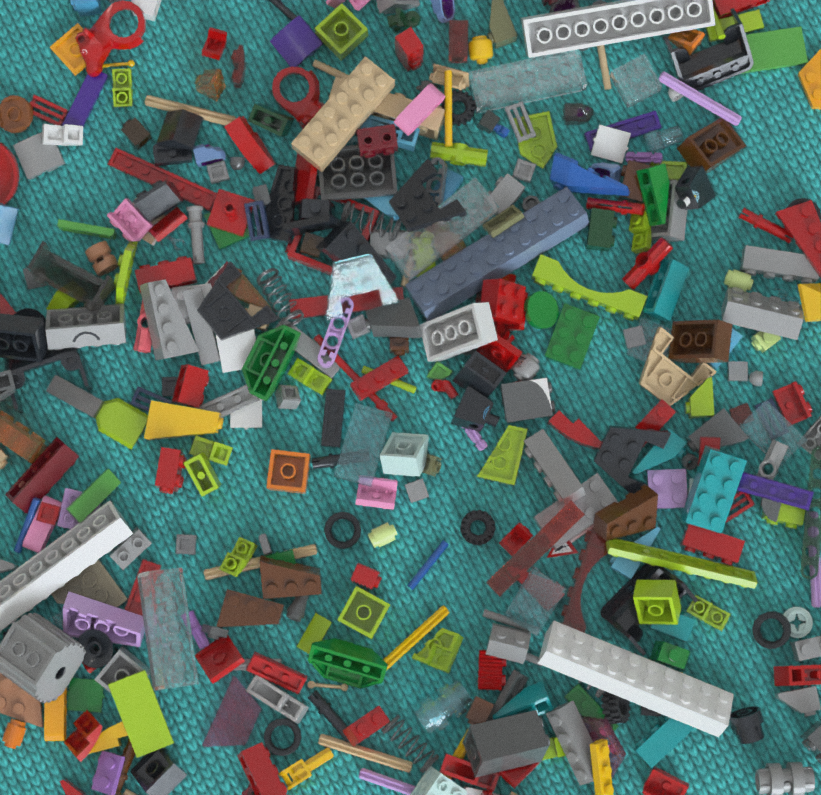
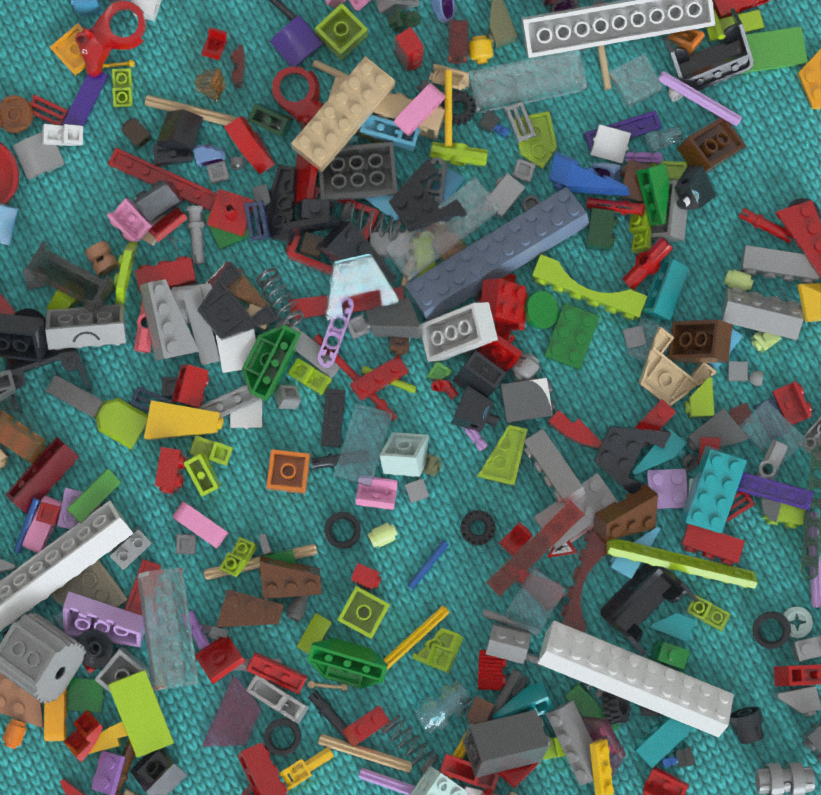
bright green tile [57,219,117,240] -> none
dark red brick [356,124,398,158] -> none
olive tile [482,205,524,238] -> none
clear smoke rock [563,103,593,125] -> none
lime brick [633,580,681,625] -> none
none -> bright pink beam [172,501,228,549]
none -> pearl dark grey piece [661,746,696,768]

